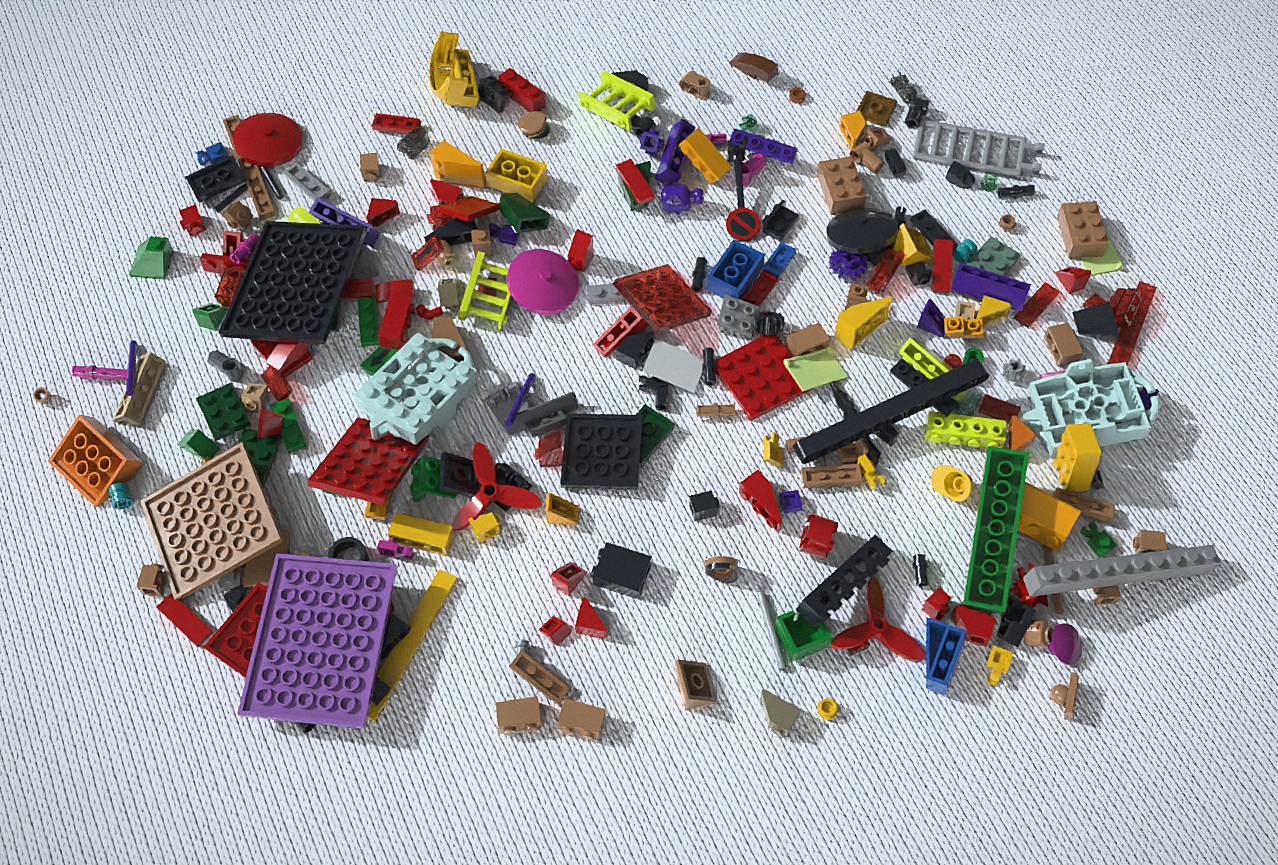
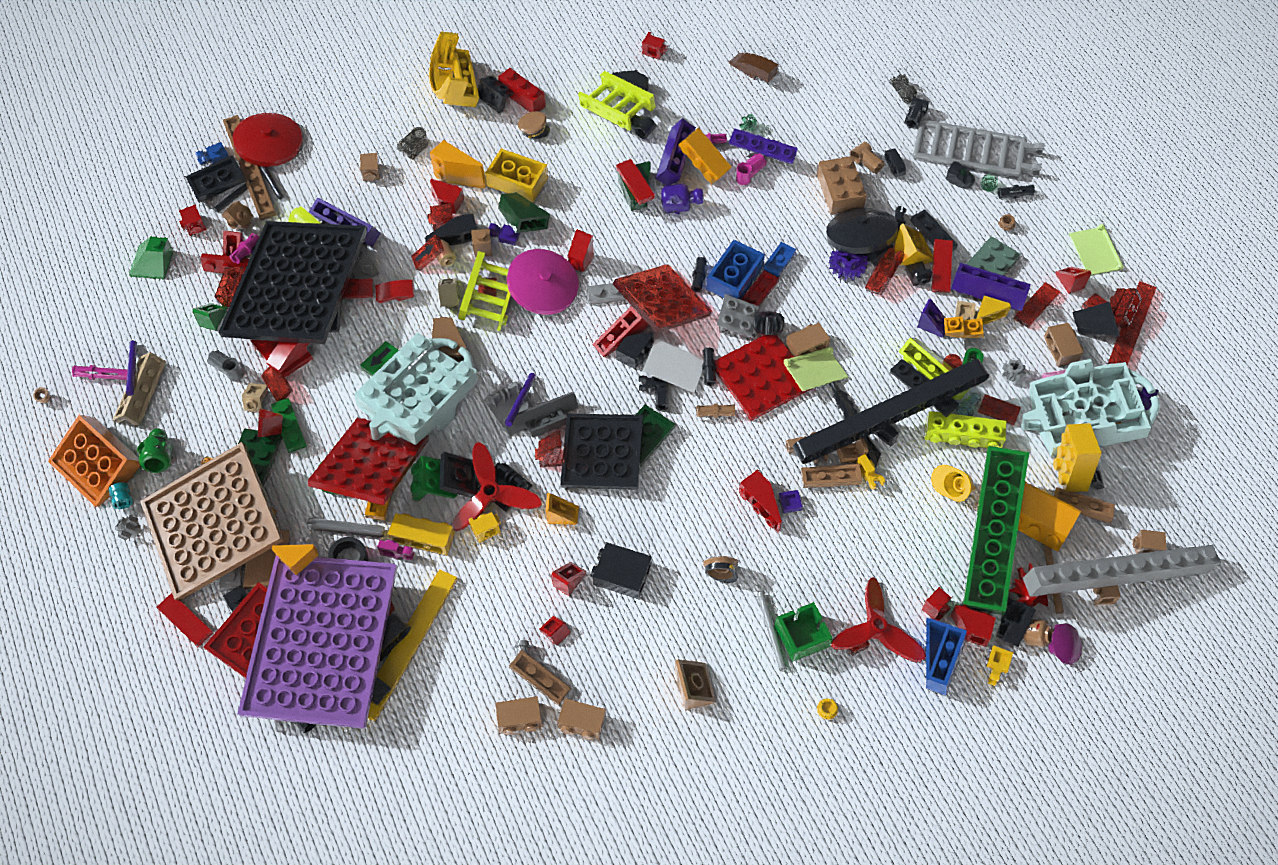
medium nougat brick [136,563,166,597] -> none
green slope [177,429,220,462] -> none
dark green plate [196,382,252,441] -> none
light grey plate [283,162,331,202] -> none
green plate [357,296,380,347] -> none
red slope [366,198,400,228] -> none
red plate [372,113,422,137] -> none
red brick [378,294,416,349] -> none
red arm [416,304,444,320] -> none
red tile [439,196,499,221] -> none
red slope [575,597,608,639] -> none
dark purple brick [639,129,665,155] -> none
medium nougat piece [679,70,710,100] -> none
black brick [689,490,720,521] -> none
black piece [725,139,761,241] -> none
dark tan slope [760,688,801,738] -> none
black bracket [762,199,800,242] -> none
yellow plate [763,432,783,467] -> none
dark orange tile [789,87,806,104] -> none
black brick [795,534,893,627] -> none
red brick [799,513,838,559] -> none
yellow slope [834,296,893,350] -> none
light orange slope [839,111,867,150] -> none
medium nougat brick [845,283,869,310] -> none
pearl gold tile [856,90,898,128] -> none
medium nougat bracket [861,128,892,151] -> none
black pin [912,554,929,587] -> none
teal wheel [952,239,978,264] -> none
orange slope [1008,416,1036,451] -> none
medium nougat tile [1050,672,1079,721] -> none
medium nougat brick [1057,201,1109,258] -> none
green plate [1080,521,1117,558] -> none
none -> light grey gear [115,515,141,541]
none -> green piece [137,428,173,473]
none -> light orange slope [272,544,319,575]
none -> light grey axle [307,518,385,537]
none -> red brick [642,32,668,60]

